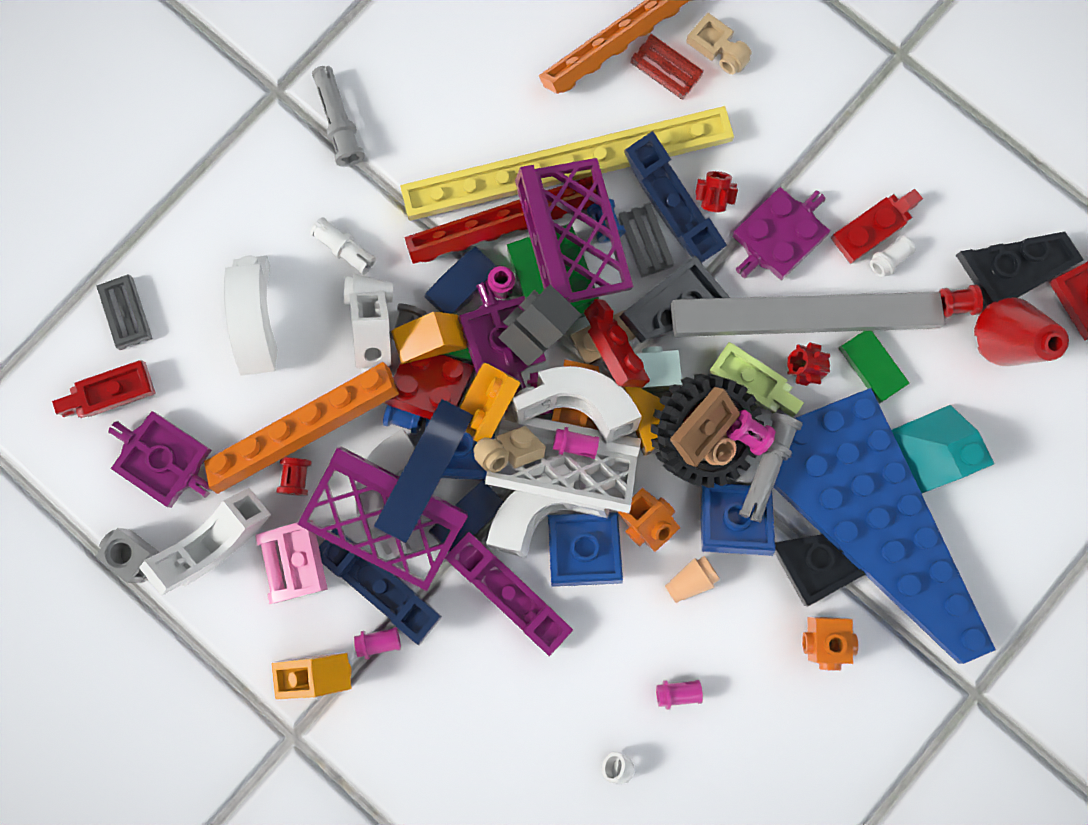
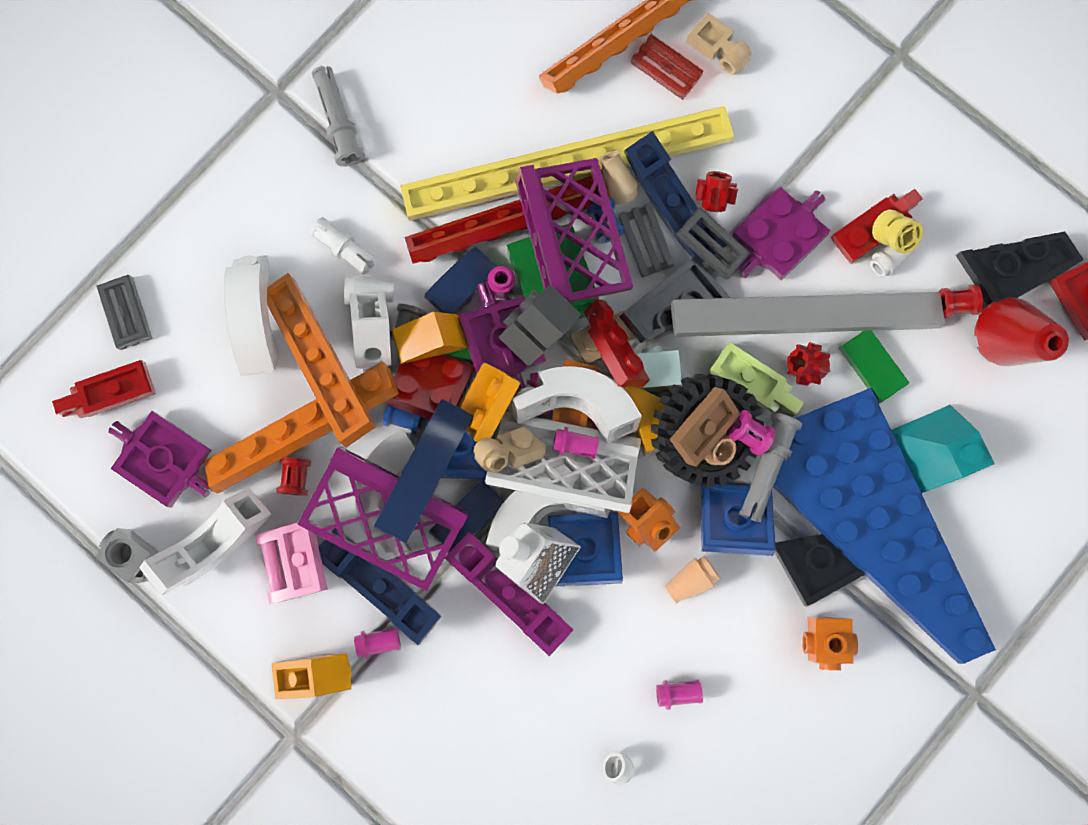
none -> orange plate [267,273,376,448]
none -> white torso [496,522,581,605]
none -> tan cone [600,150,638,205]
none -> dark grey tile [675,207,750,280]
none -> light yellow wheel [872,210,923,254]

